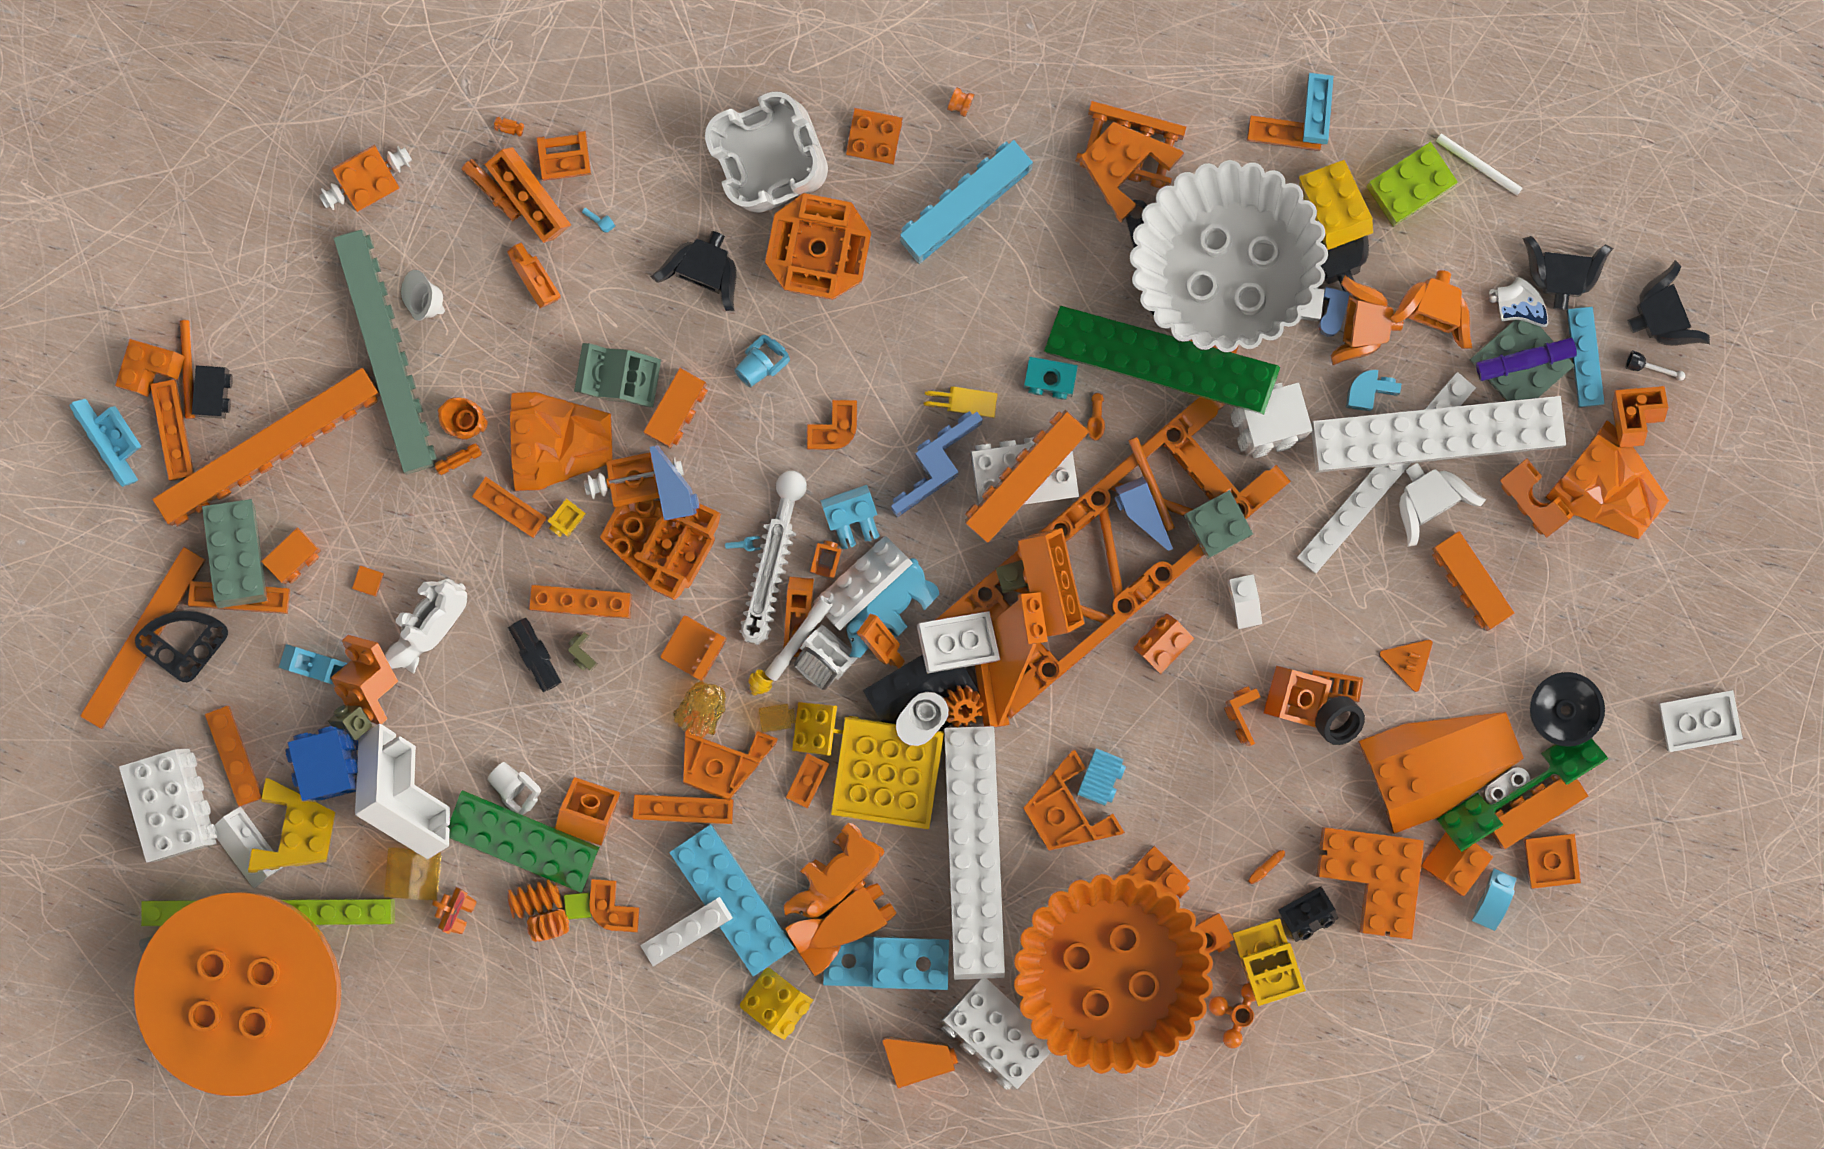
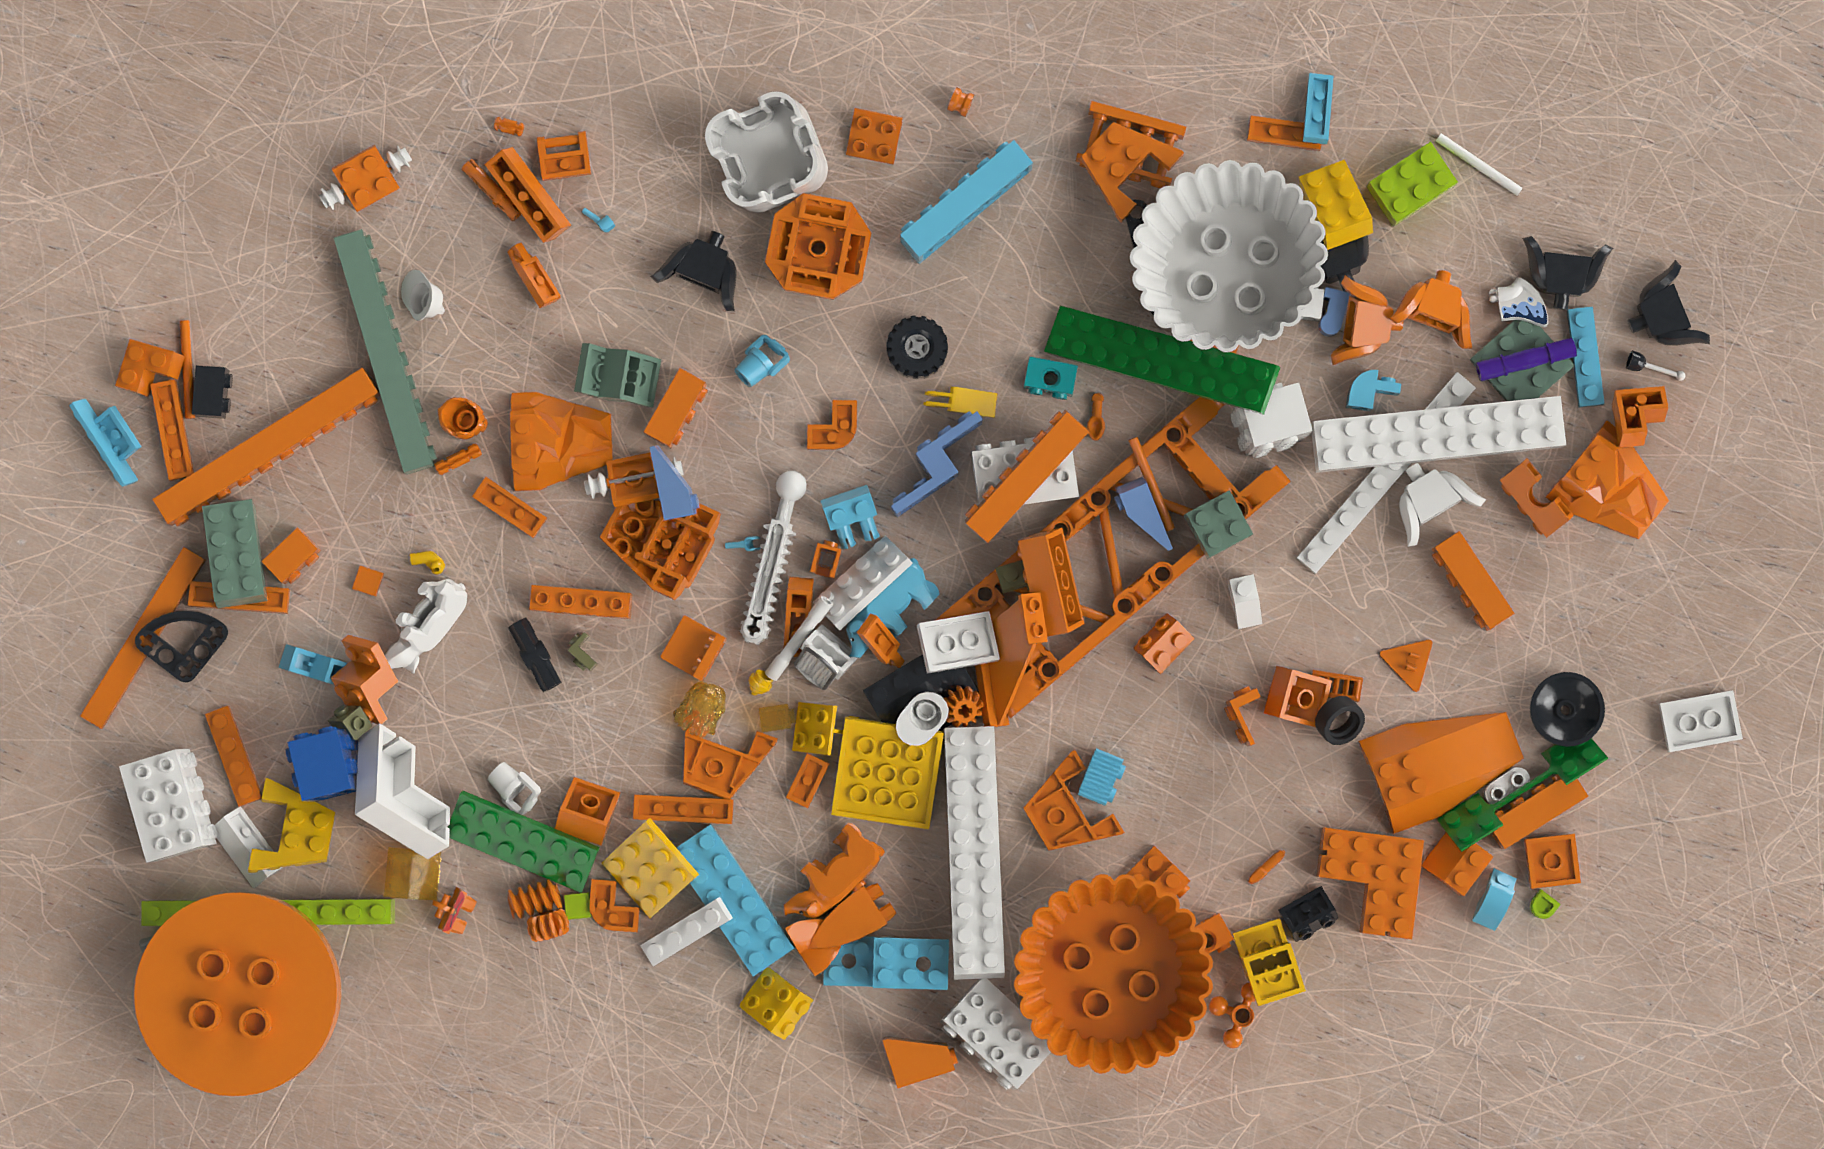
yellow bracket [547,498,586,537] -> none
none -> yellow arm [410,551,445,575]
none -> yellow plate [601,818,699,919]
none -> black wheel [886,315,948,379]
none -> lime tile [1530,889,1561,919]

